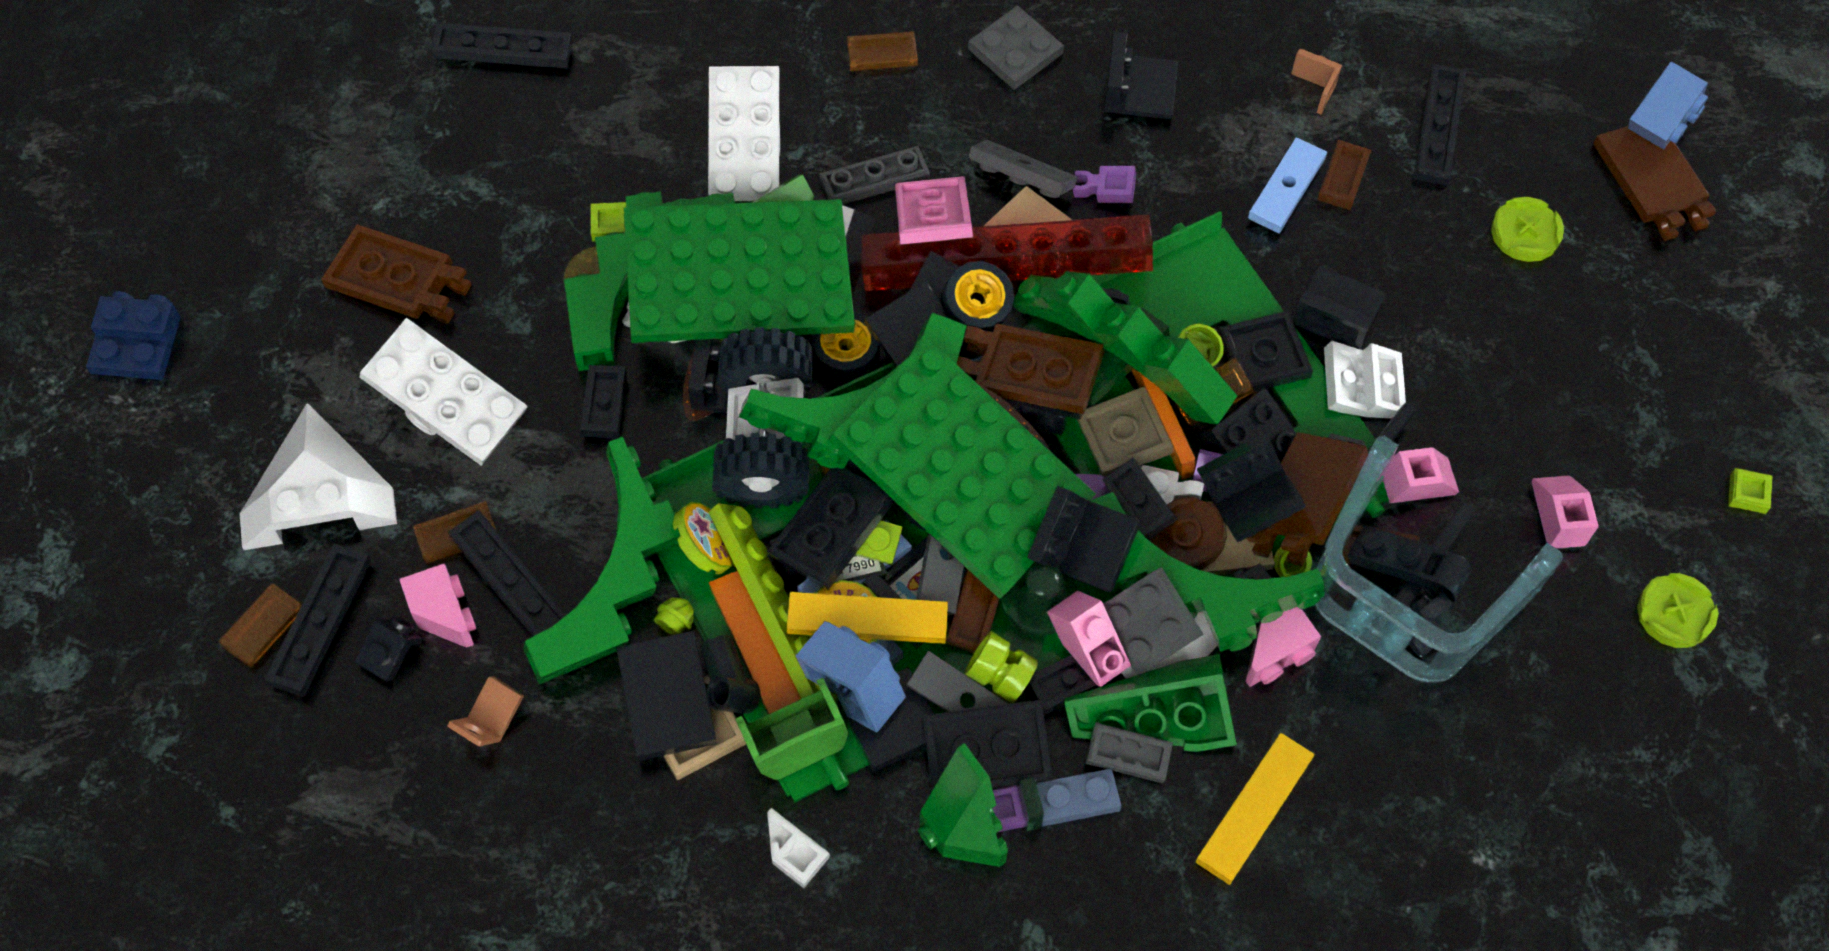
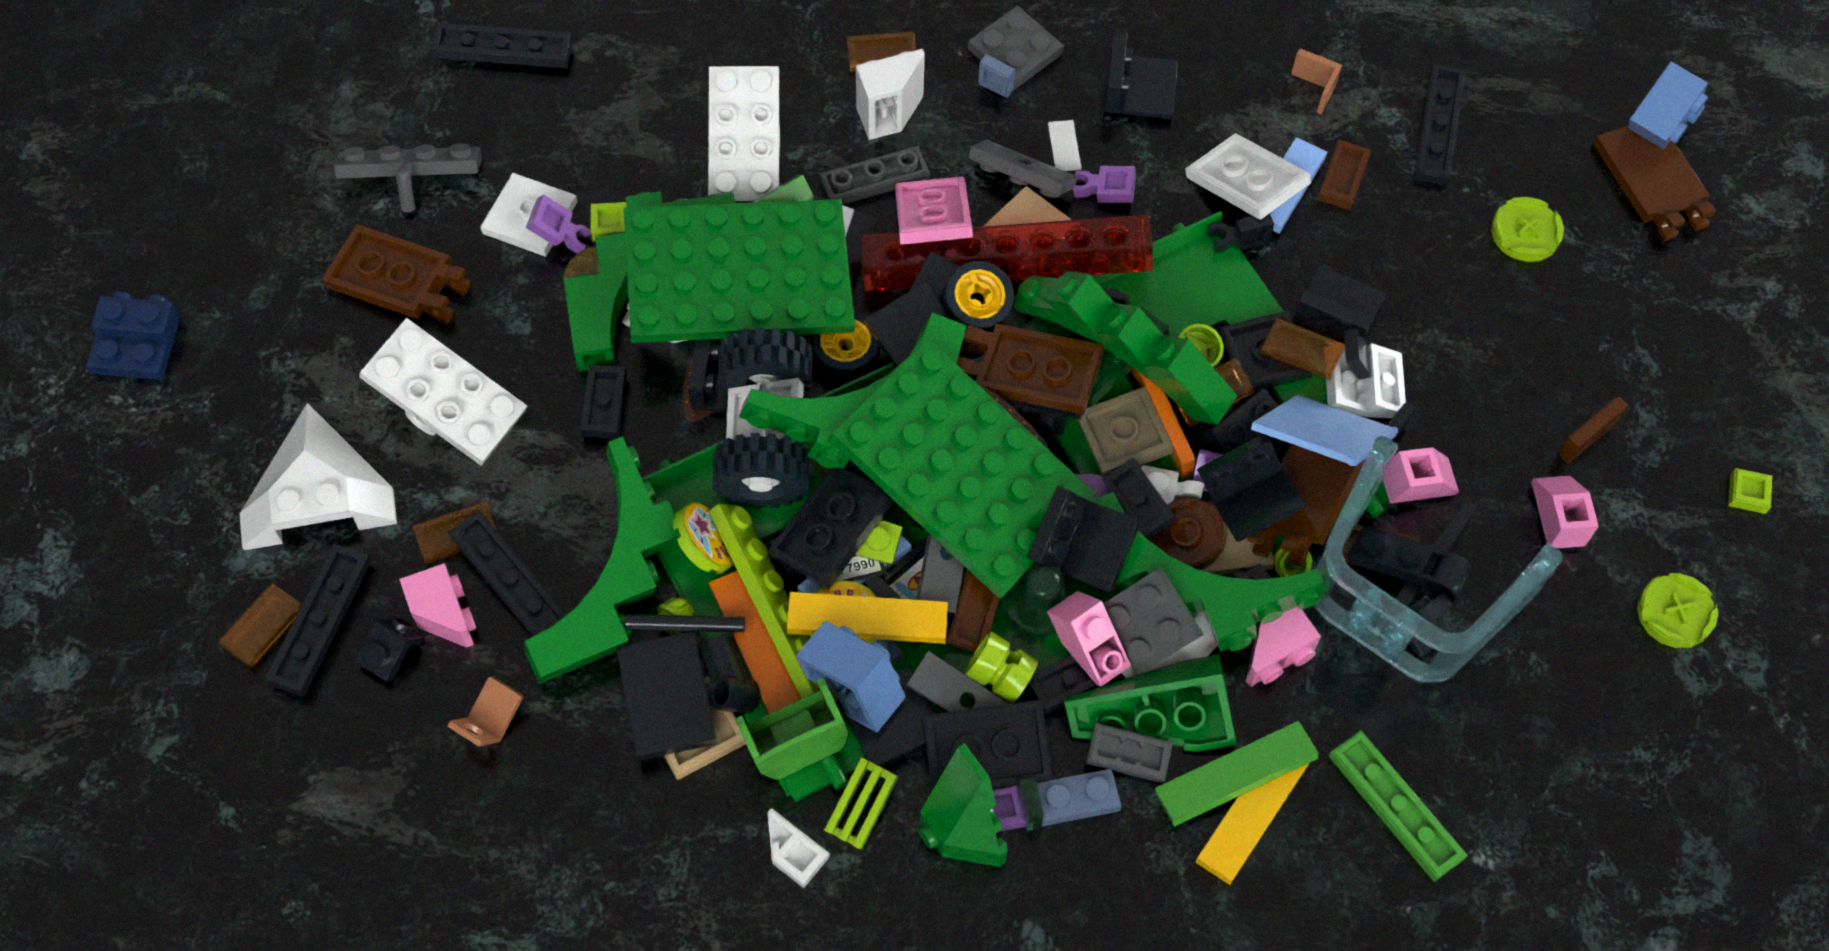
none -> dark grey plate [334,143,482,212]
none -> white plate [481,173,577,257]
none -> medium lavender plate [526,195,591,254]
none -> black bar [625,614,745,633]
none -> lime tile [824,757,899,849]
none -> white slope [856,49,925,140]
none -> sand blue tile [978,54,1015,98]
none -> white sticker [1048,120,1082,171]
none -> bright green tile [1155,721,1319,827]
none -> white tile [1185,133,1311,220]
none -> black plate [1207,213,1274,253]
none -> light blue piece [1251,395,1398,466]
none -> clear orange tile [1261,318,1345,380]
none -> bright green tile [1329,730,1468,882]
none -> black tile [1344,328,1371,380]
none -> reddish brown tile [1559,397,1629,464]

